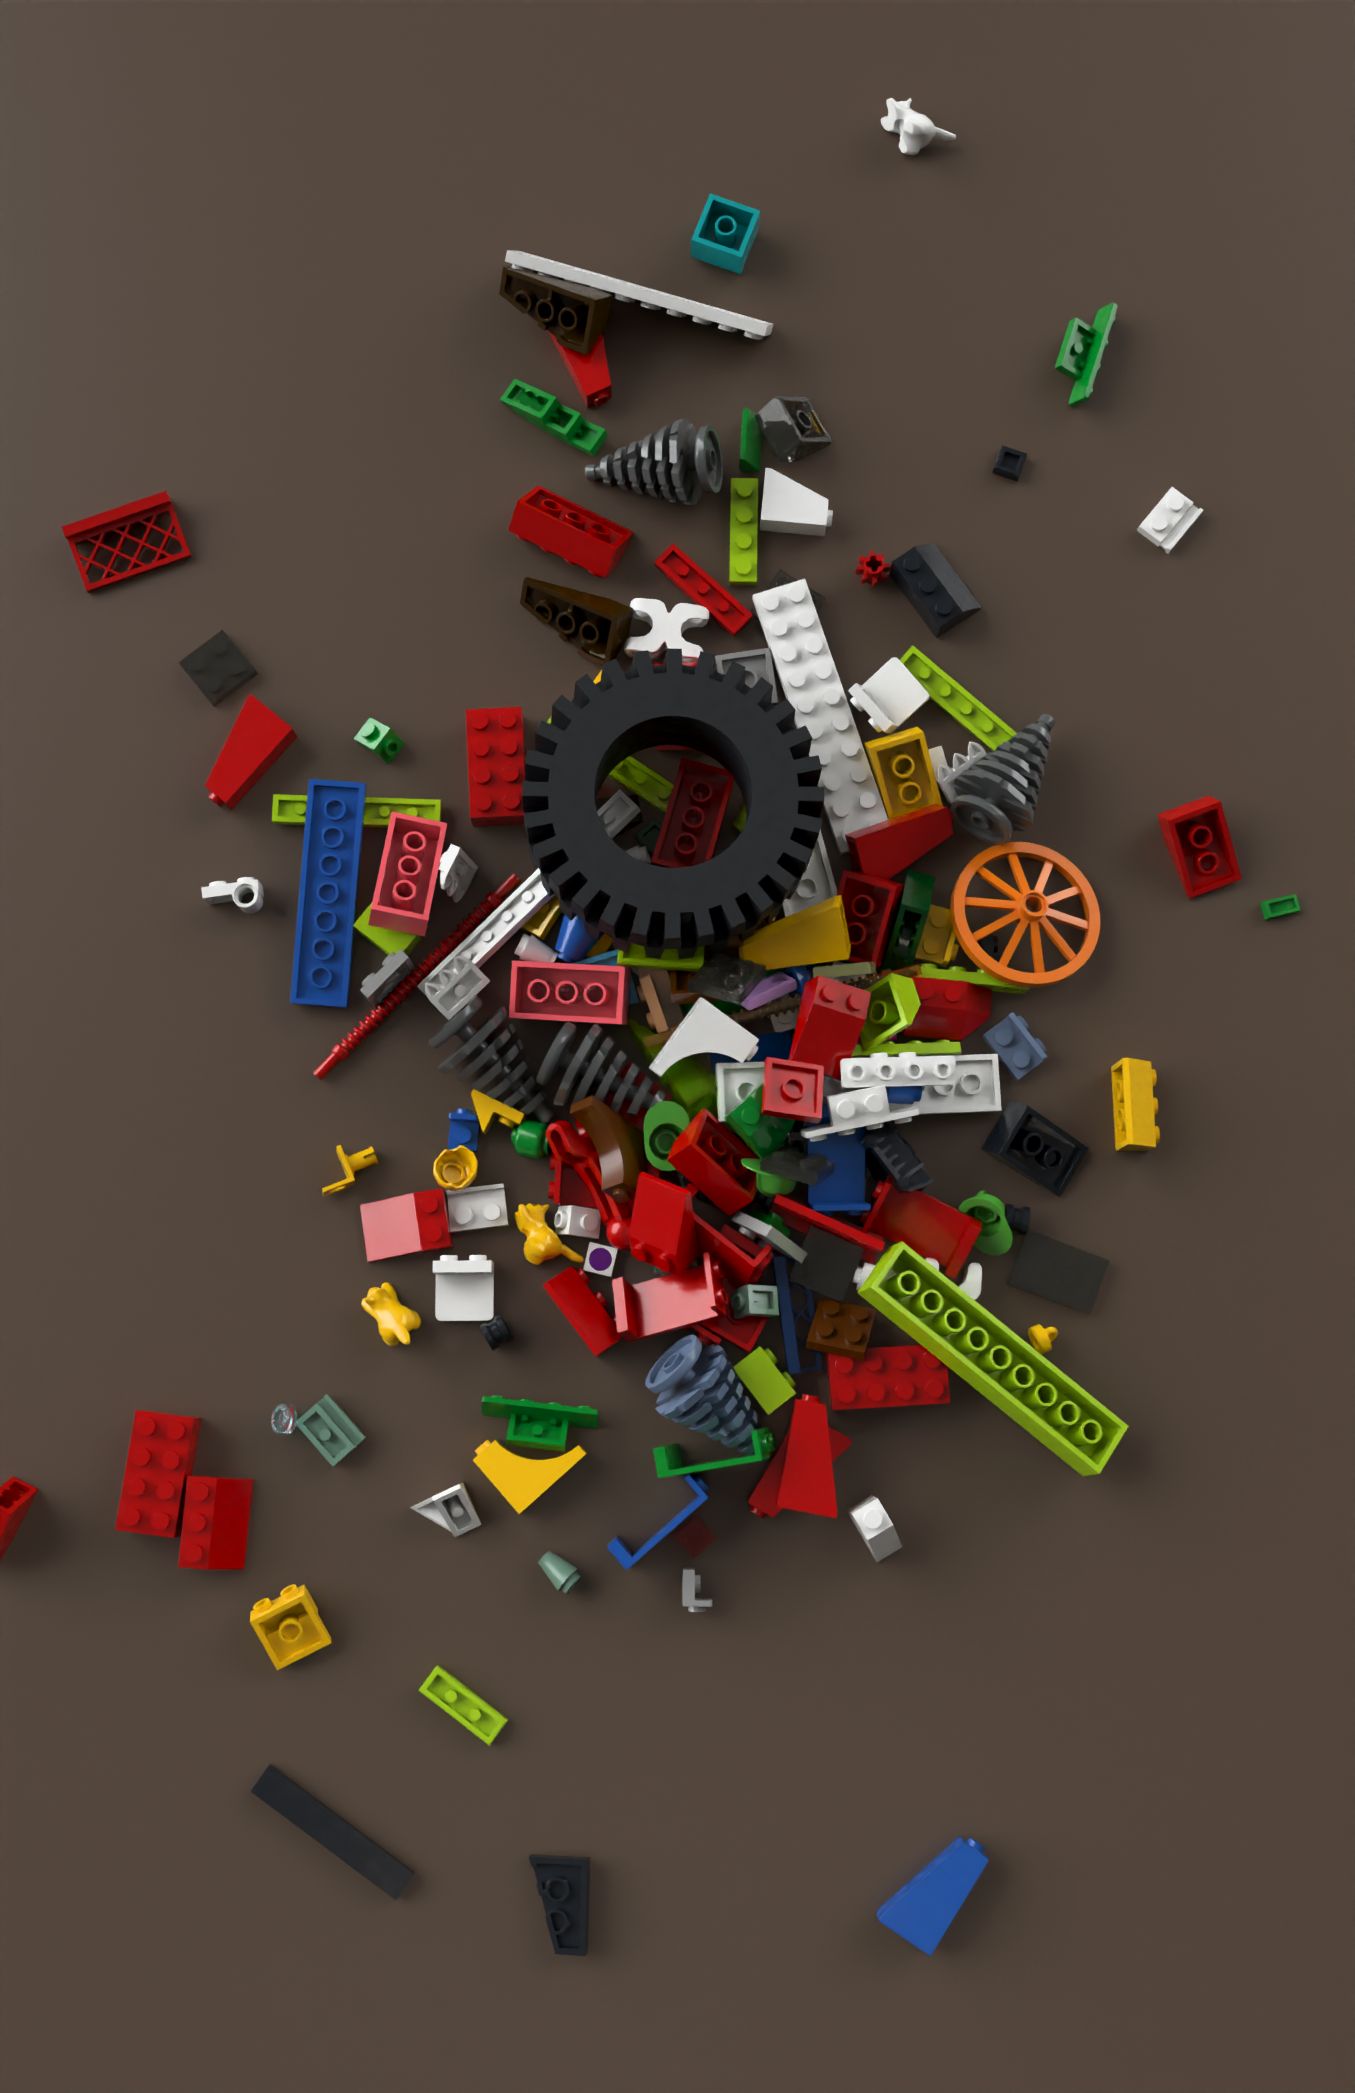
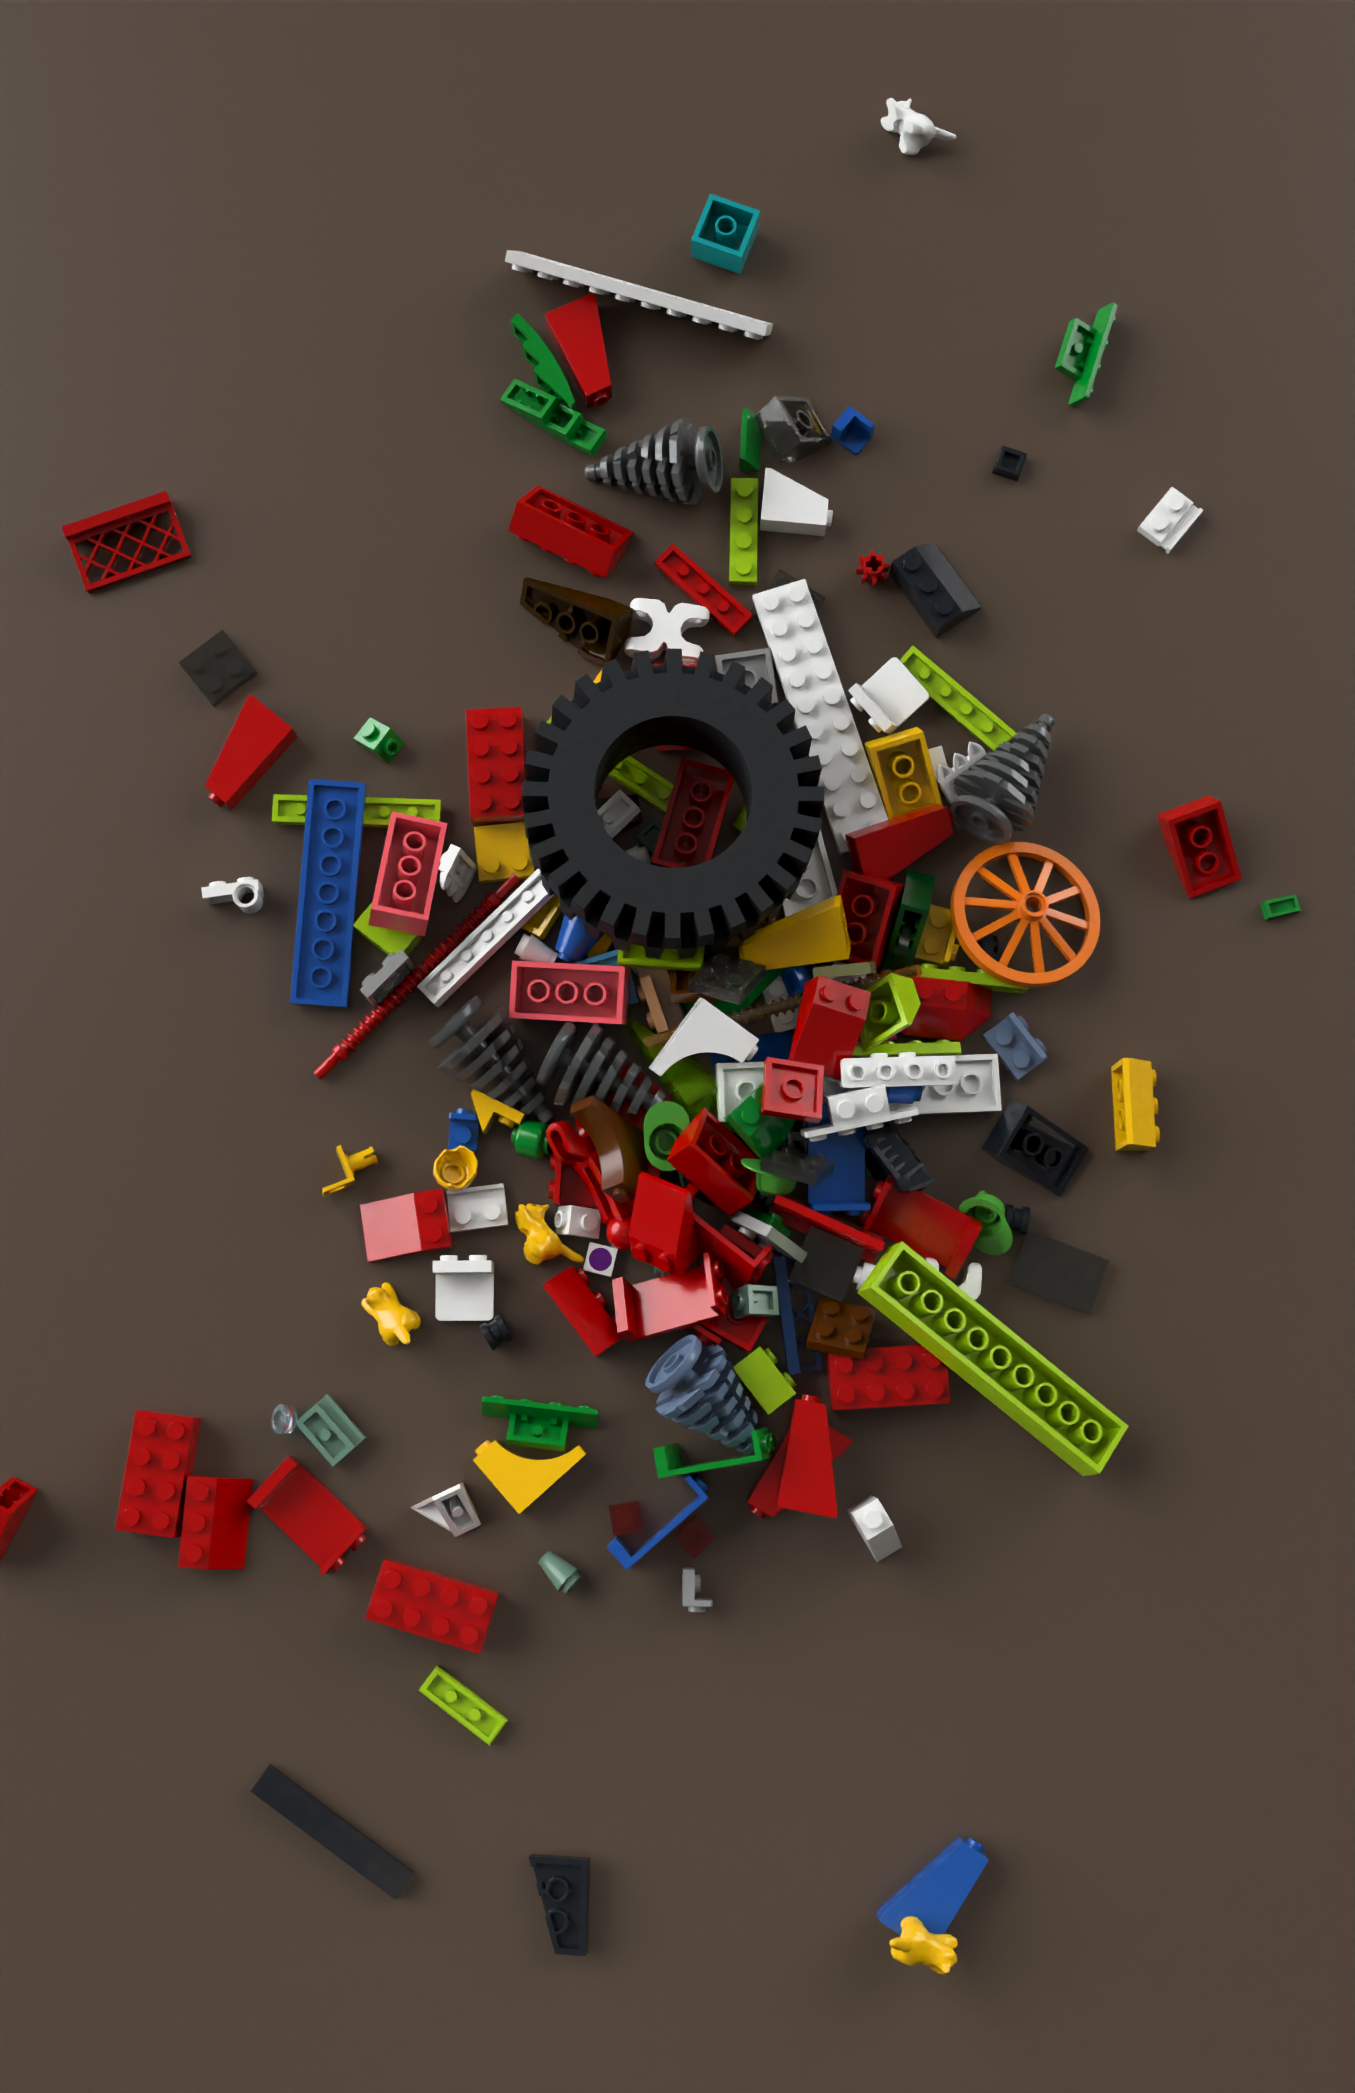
yellow plate [250,1584,331,1671] -> none
white plate [425,956,490,1020] -> none
dark brown wedge [499,266,612,355] -> none
lavender tile [733,971,797,1010] -> none
yellow tile [1028,1324,1058,1355] -> none
none -> red panel [247,1456,368,1575]
none -> red brick [365,1557,500,1654]
none -> yellow plate [474,822,535,884]
none -> green slope [510,313,576,411]
none -> clear red plate [609,1500,643,1536]
none -> blue panel [831,405,875,455]
none -> yellow animal [889,1916,958,1975]

